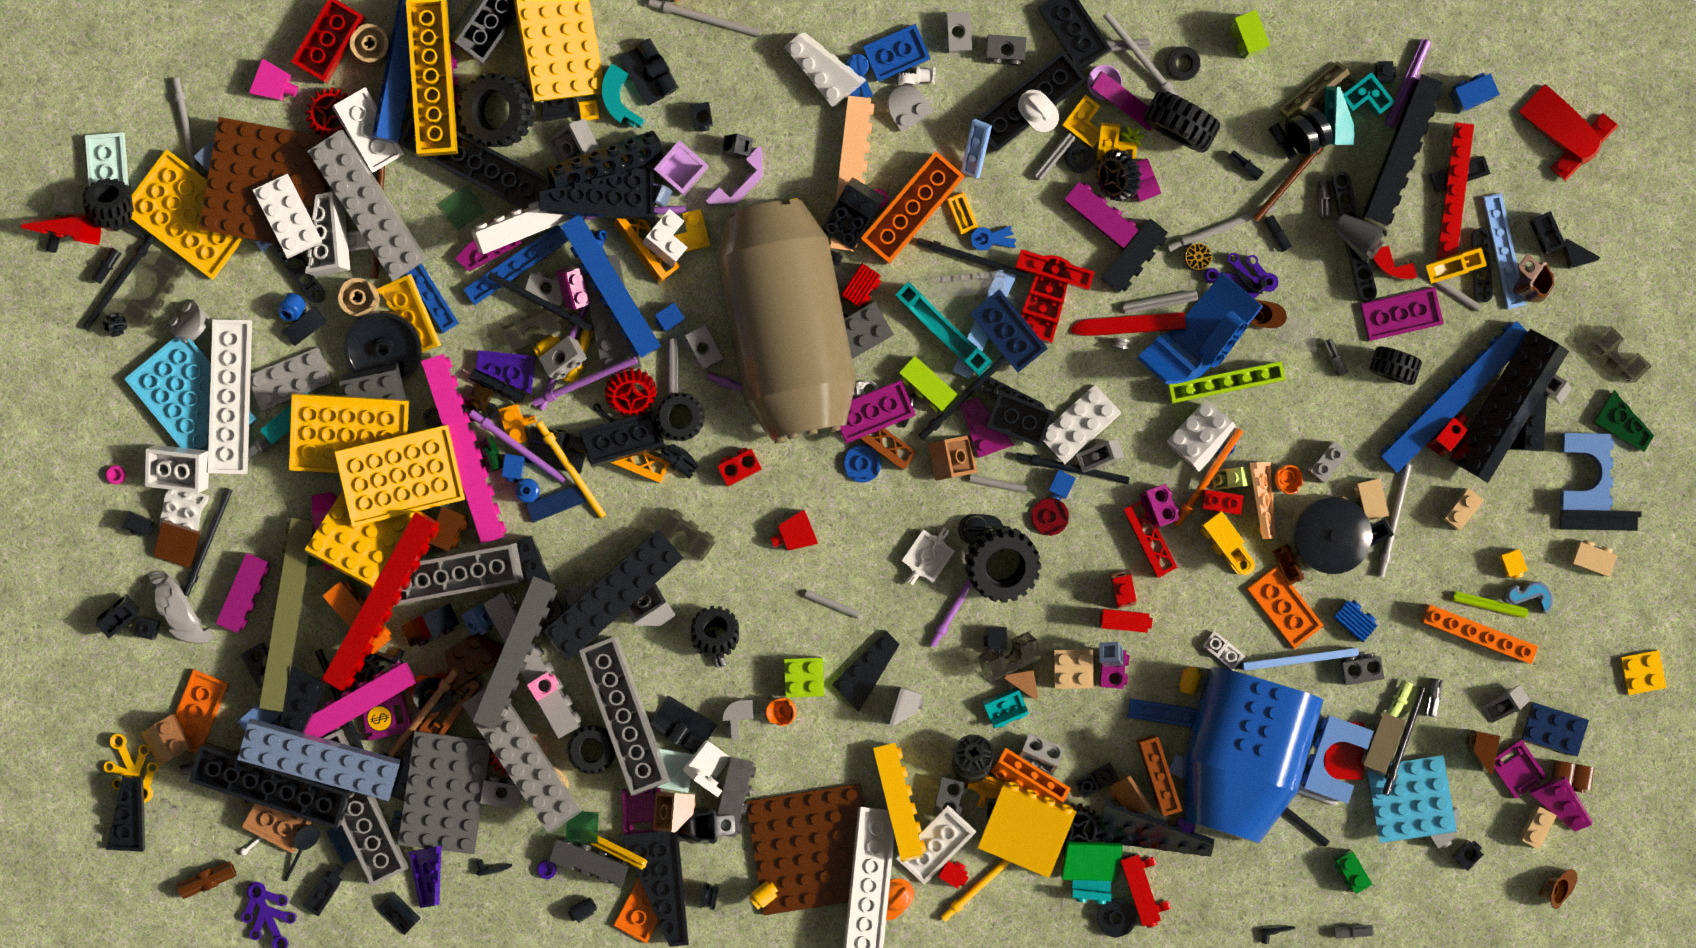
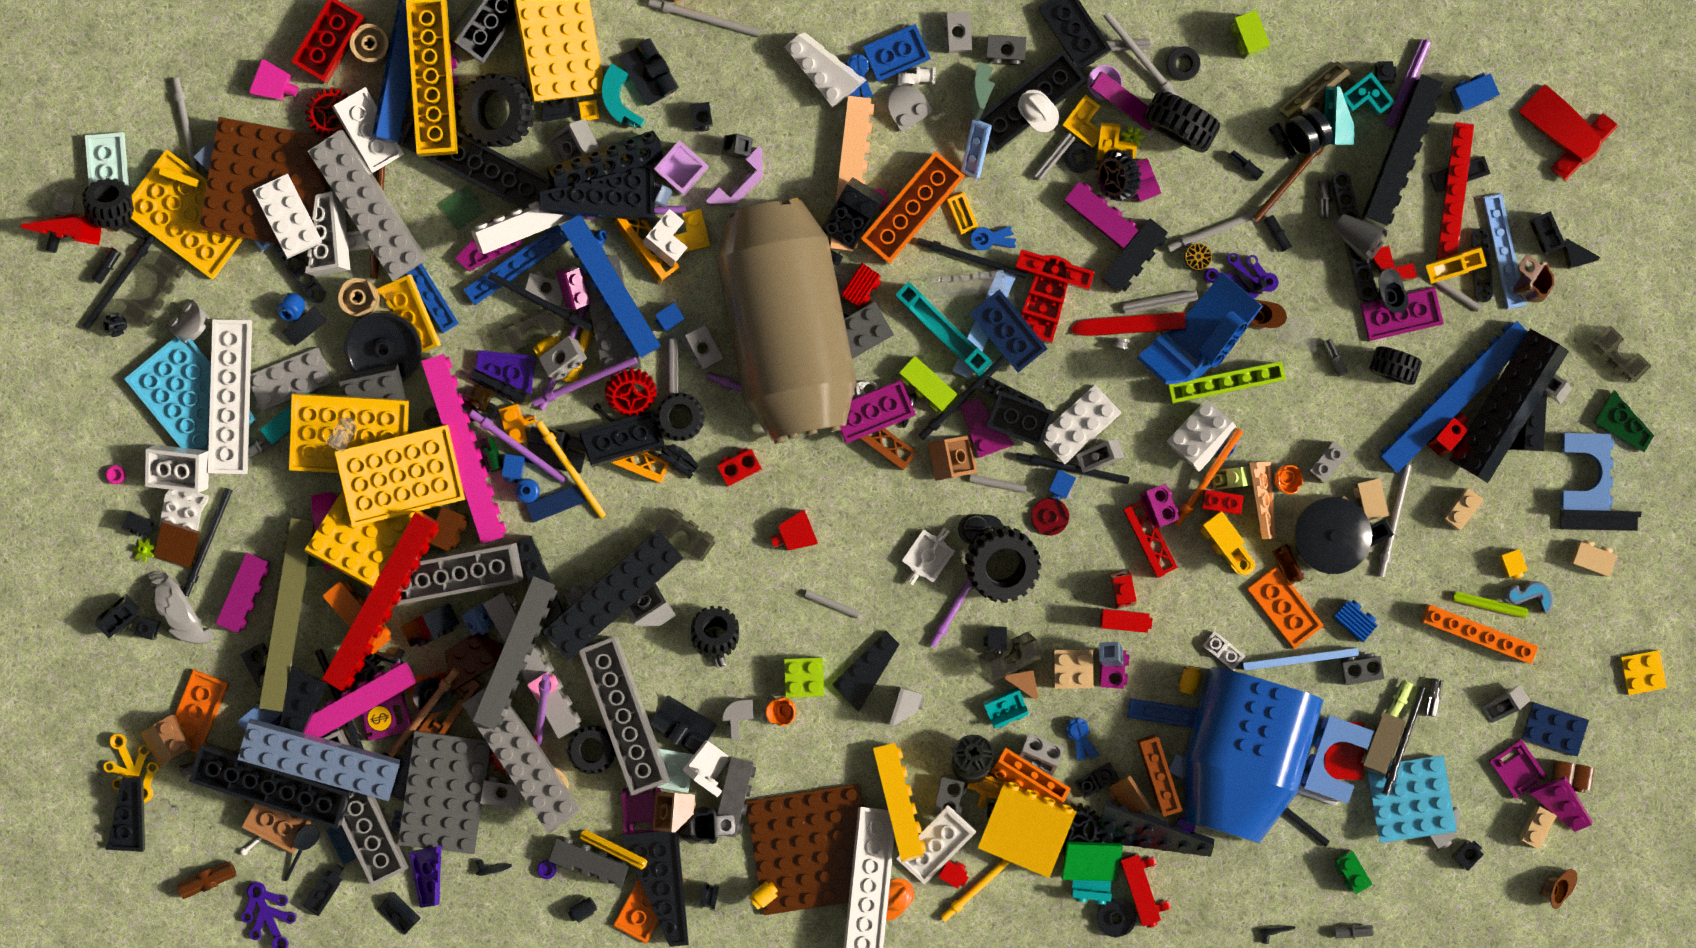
clear green piece [566,810,599,845] -> none
blue tile [843,444,881,483] -> none
reddish brown slope [1465,730,1500,774] -> none
none -> lime plant [133,538,156,563]
none -> yellow tile [159,167,201,188]
none -> clear brick [327,417,357,452]
none -> medium lavender bar [535,674,551,745]
none -> sand green slope [970,62,995,121]
none -> blue piece [1065,717,1099,760]
none -> black piece [1377,268,1409,313]

